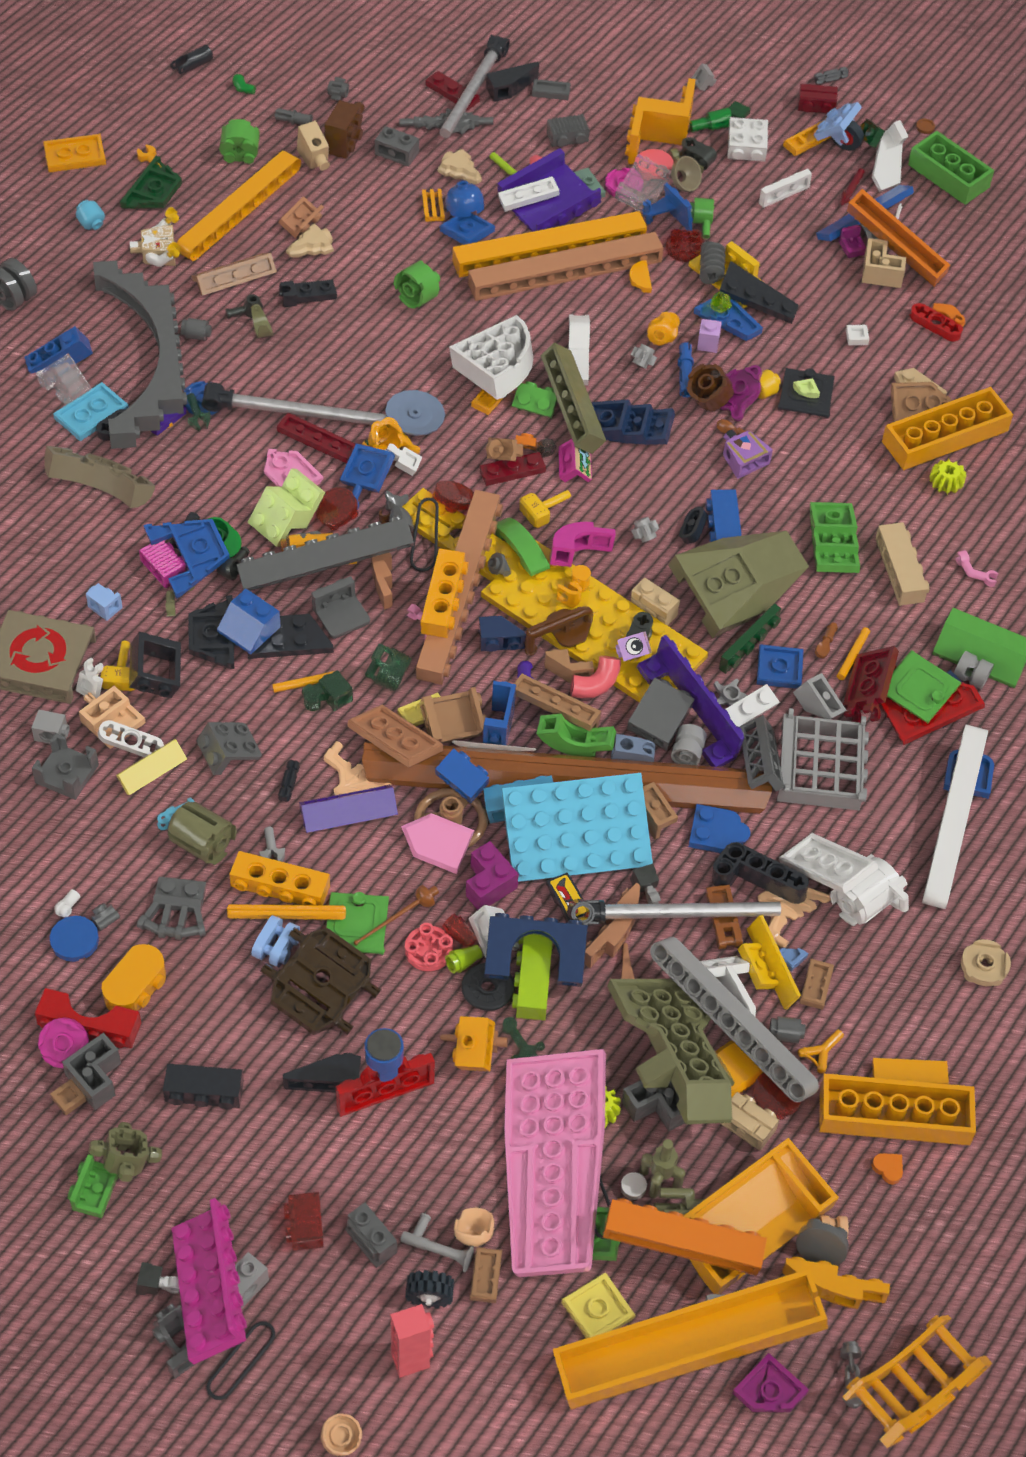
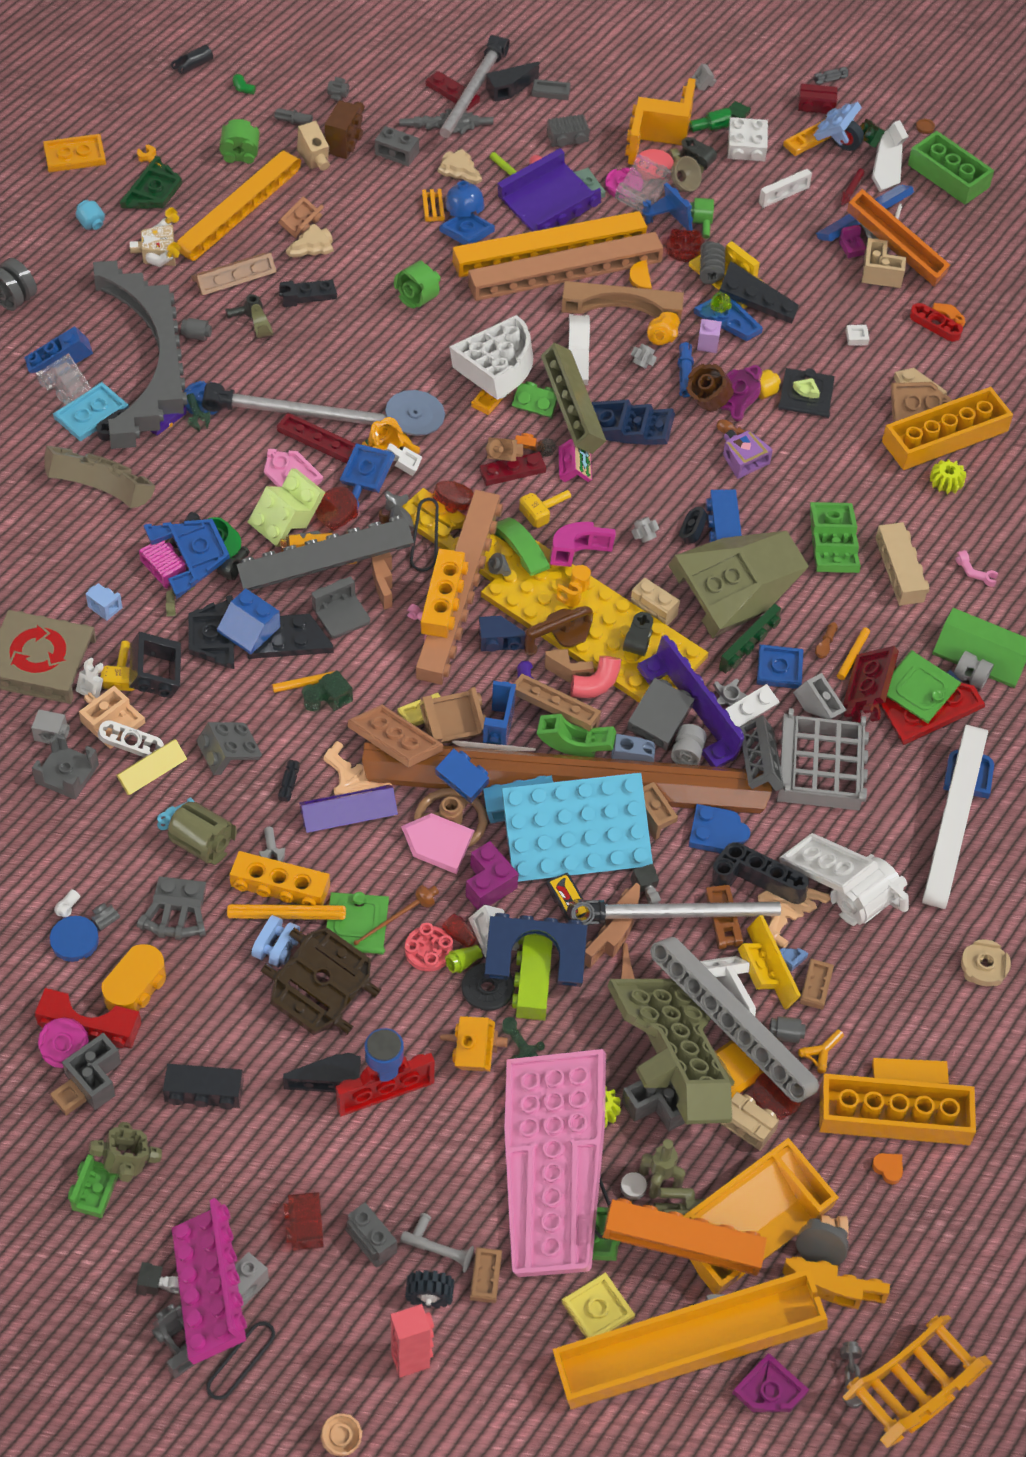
clear green piece [365,644,412,692] -> none
light nougat hair [454,1207,494,1247] -> none
white plate [498,176,559,212] -> none
lavender brick [615,631,652,661] -> none
none -> medium nougat arch [562,281,684,324]

